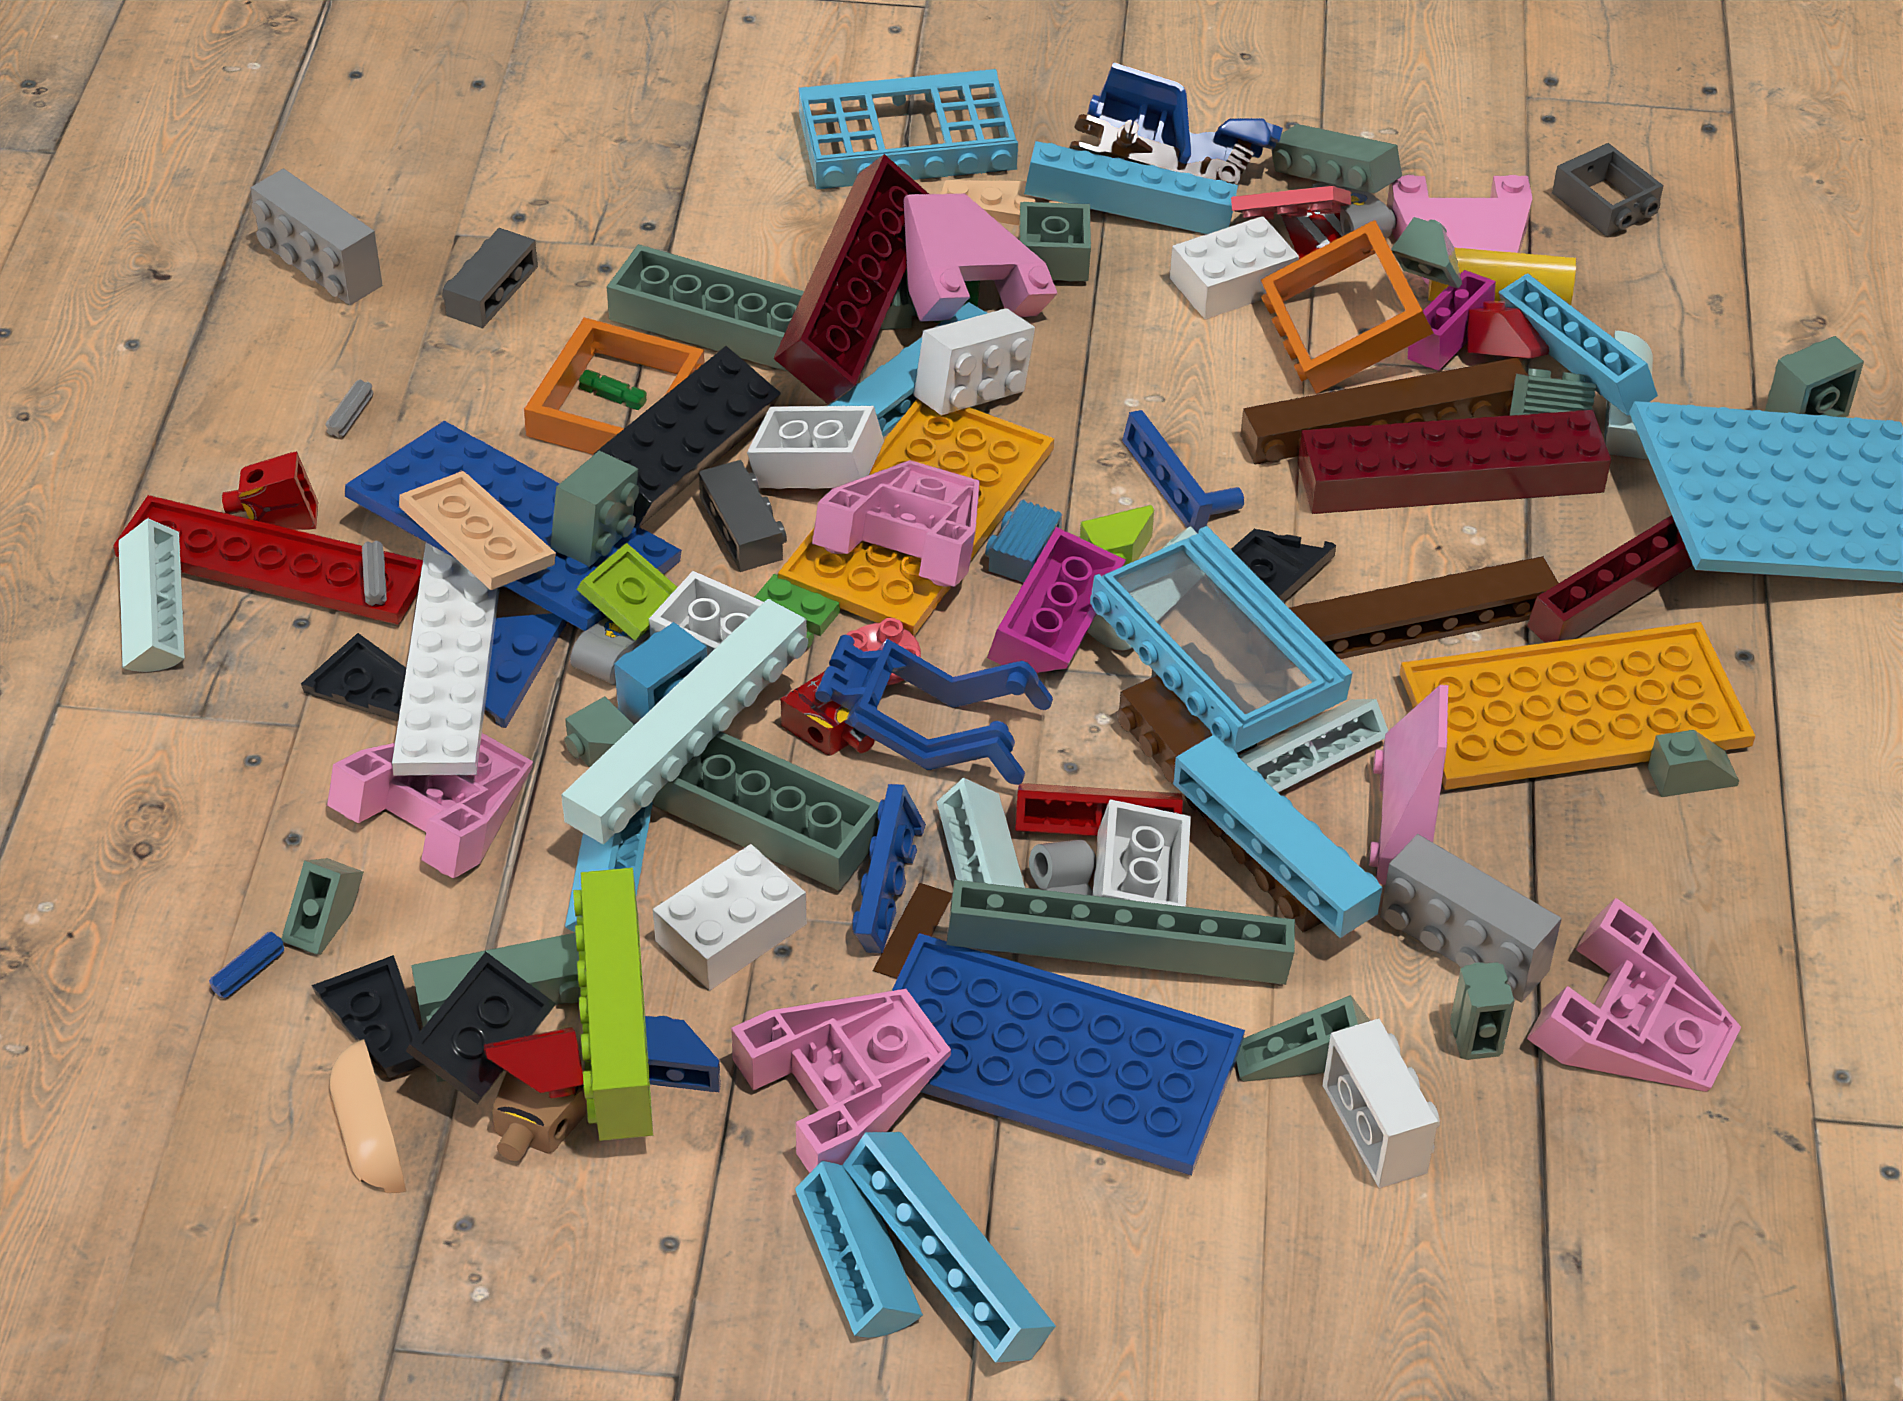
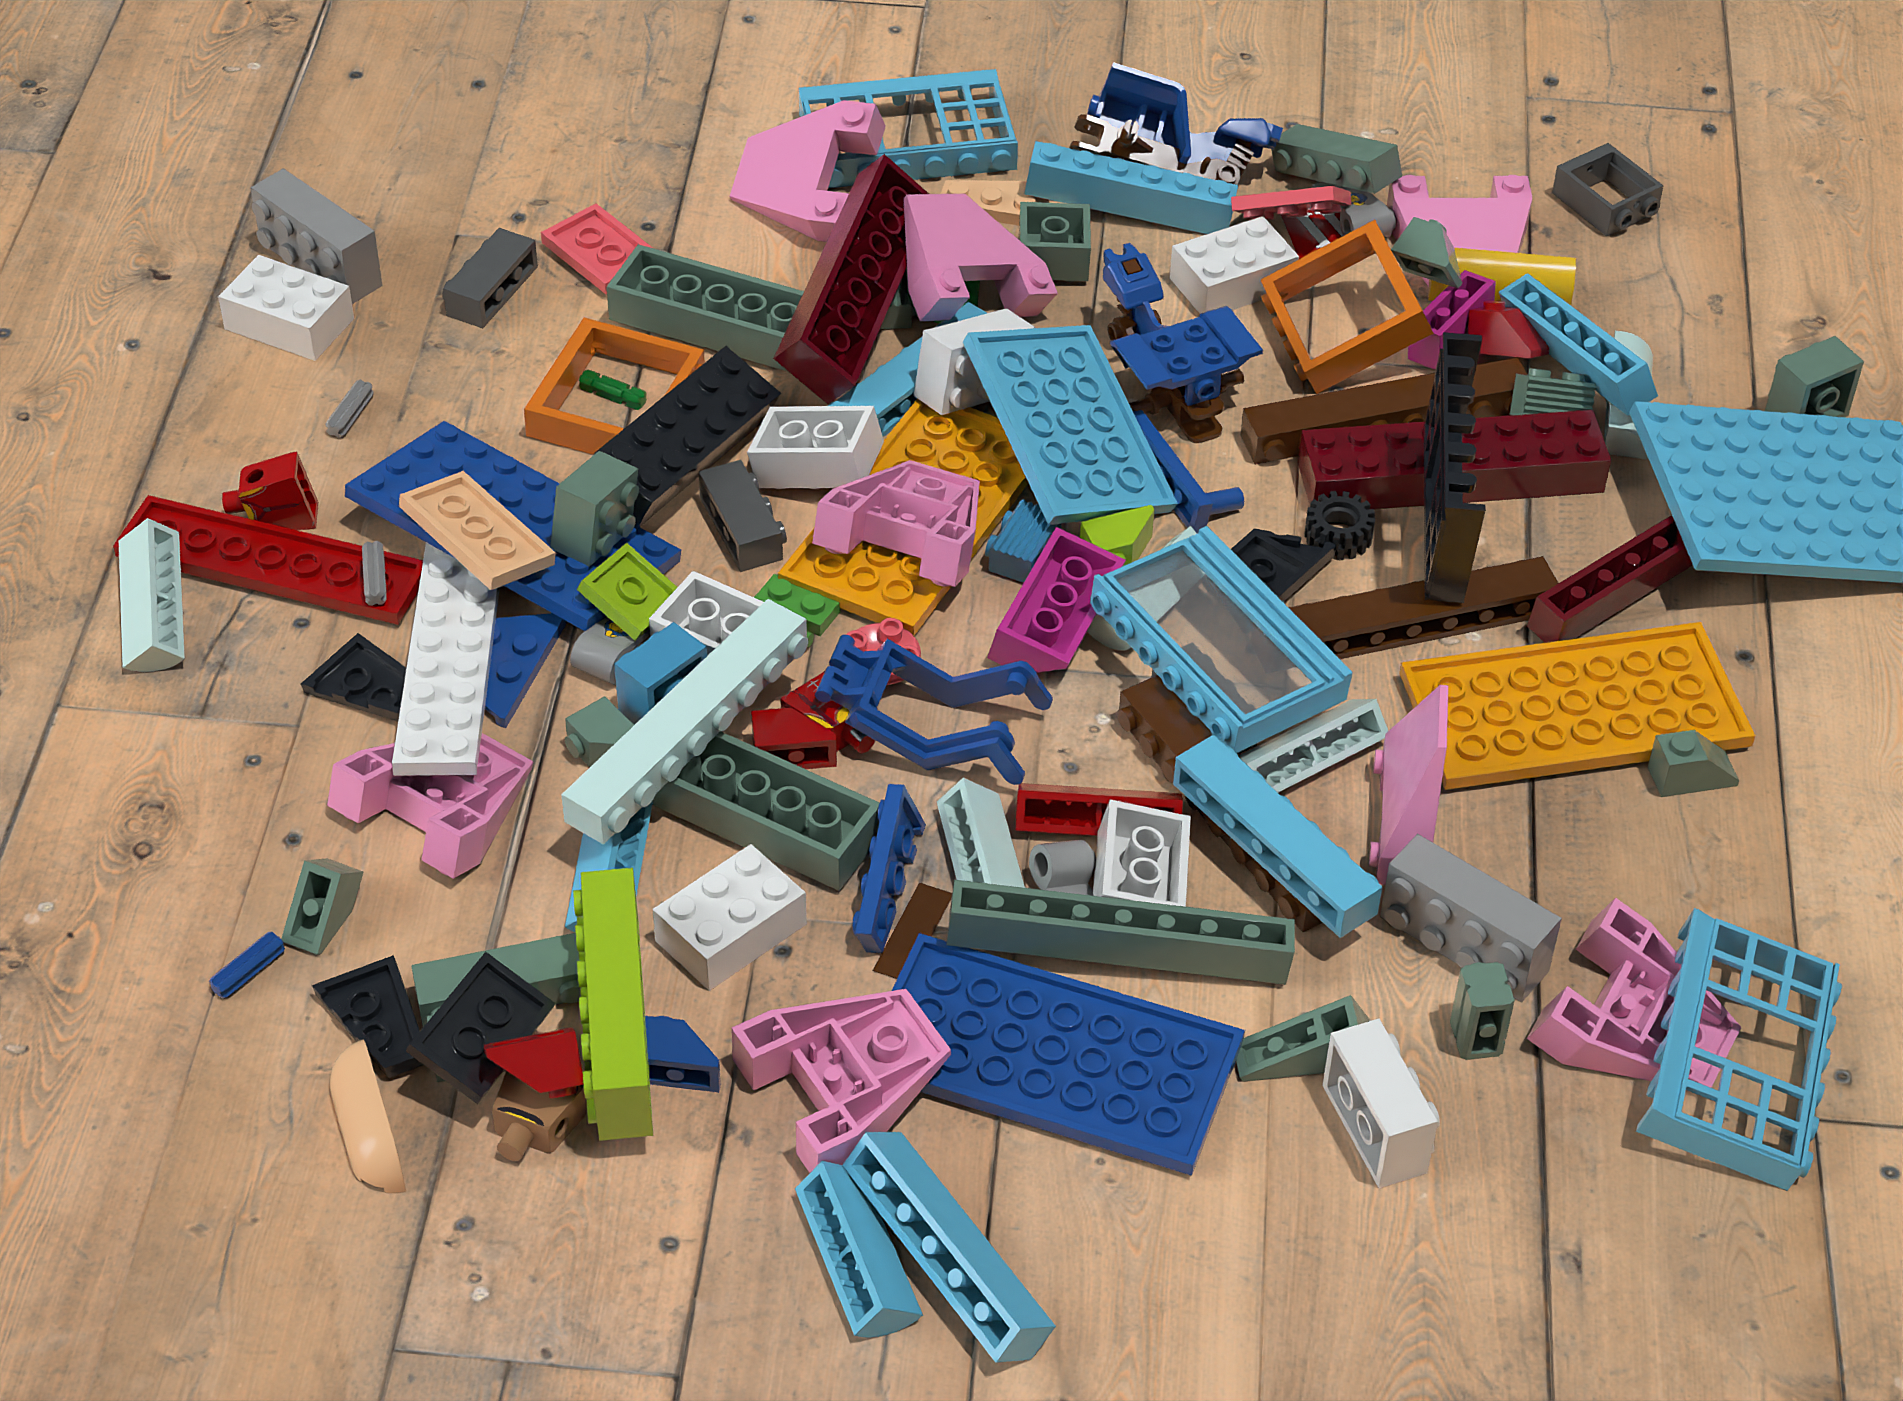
none -> white brick [218,255,354,361]
none -> coral plate [541,203,654,294]
none -> bright pink wedge [730,100,886,242]
none -> red slope [751,707,837,769]
none -> medium azure plate [963,325,1178,525]
none -> blue piece [1103,243,1263,443]
none -> black tyre [1304,491,1376,560]
none -> black window [1424,332,1486,603]
none -> medium azure window [1636,908,1842,1191]

